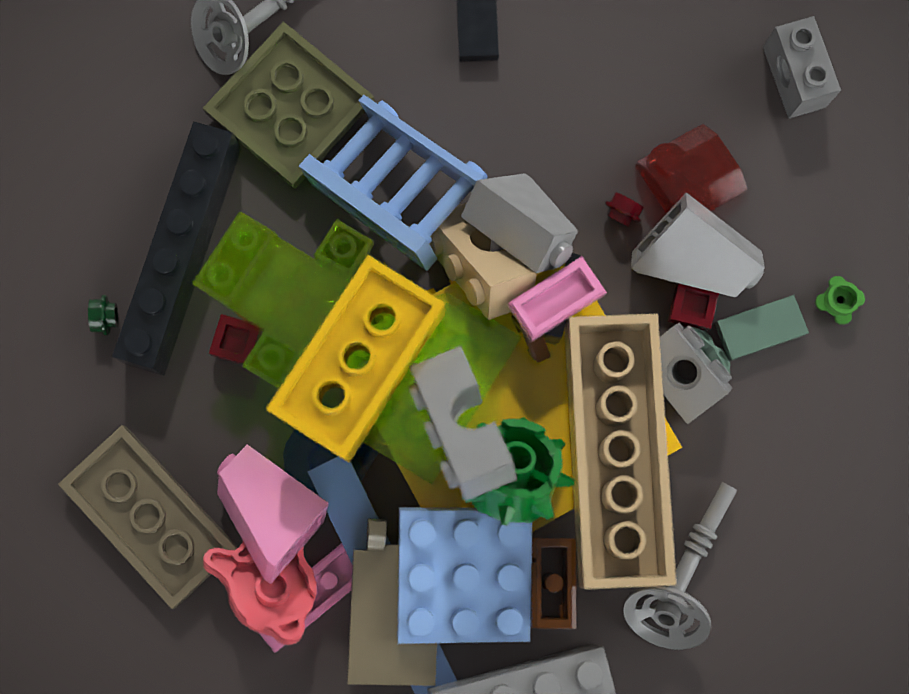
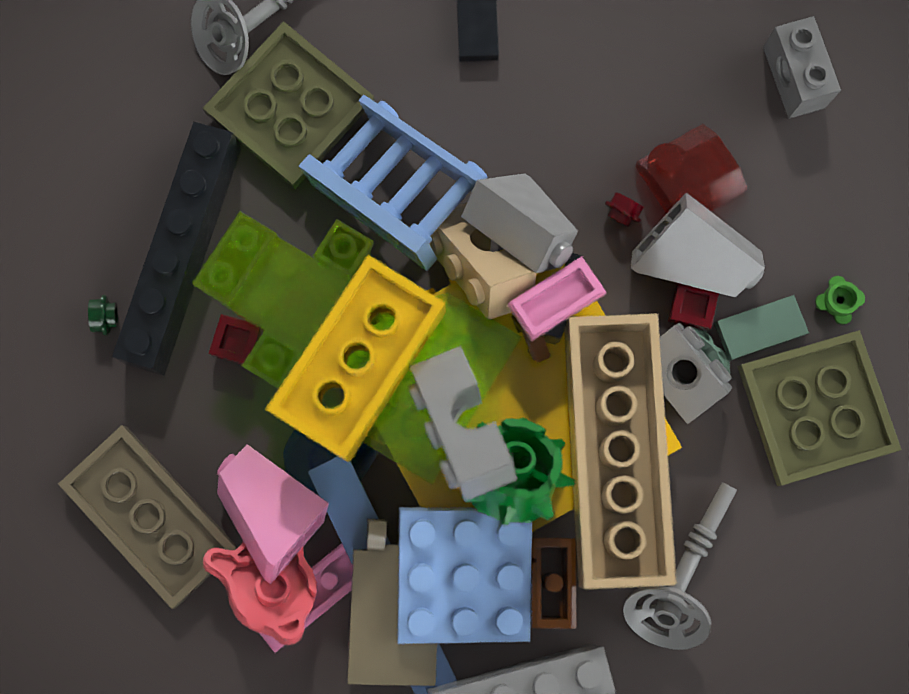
none -> olive plate [738,330,902,486]

